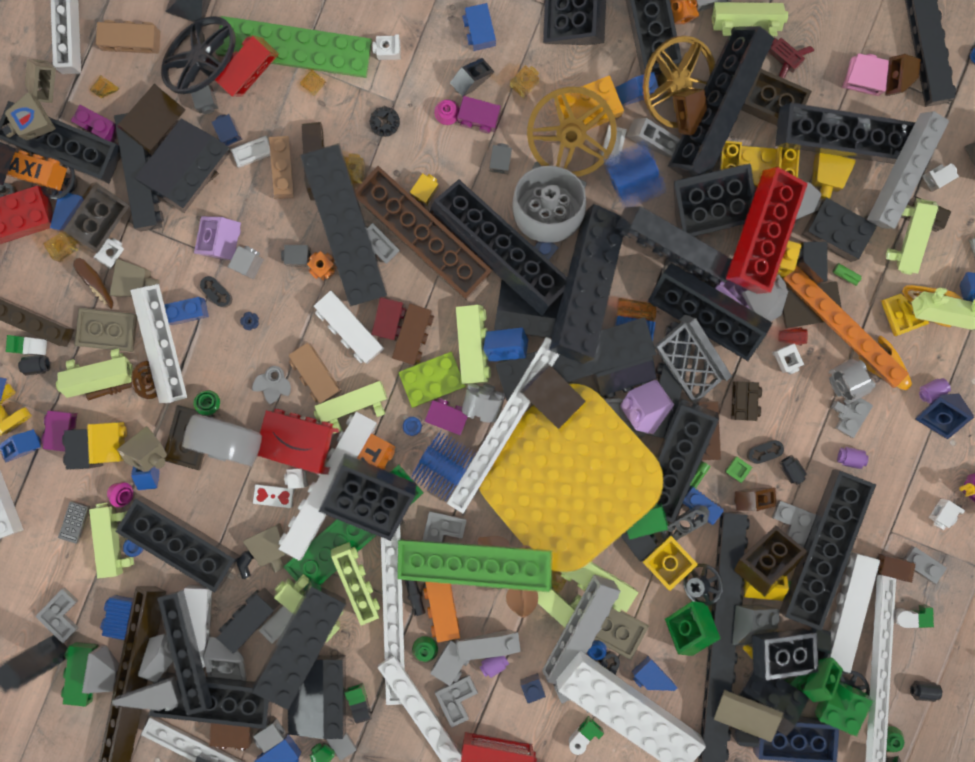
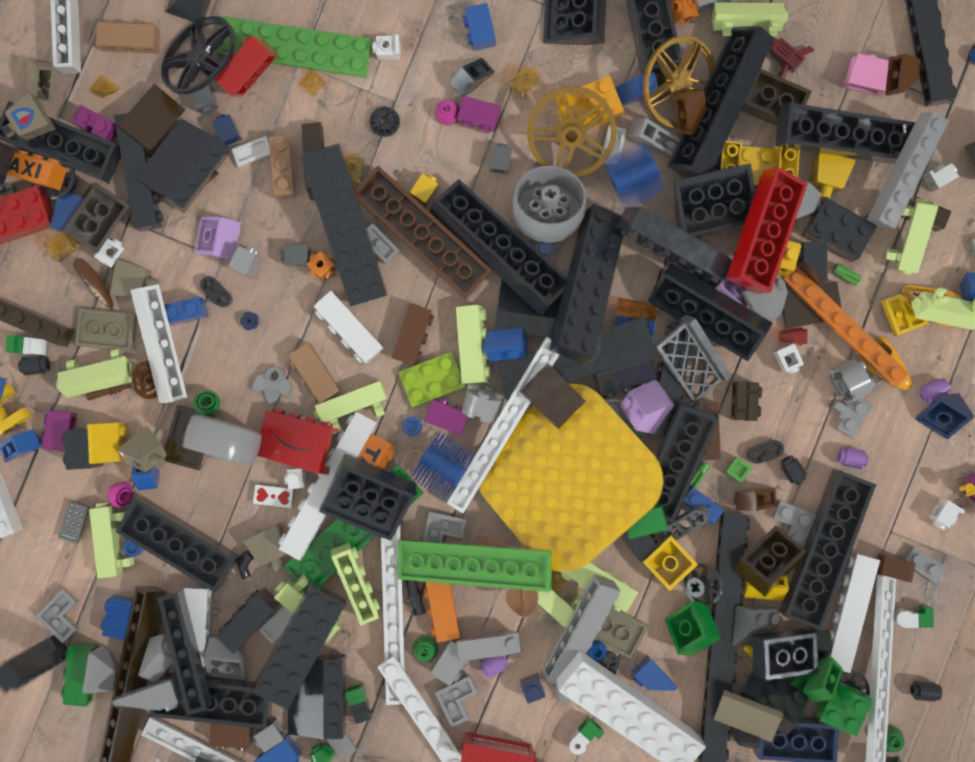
dark red brick [371,298,407,341] -> none

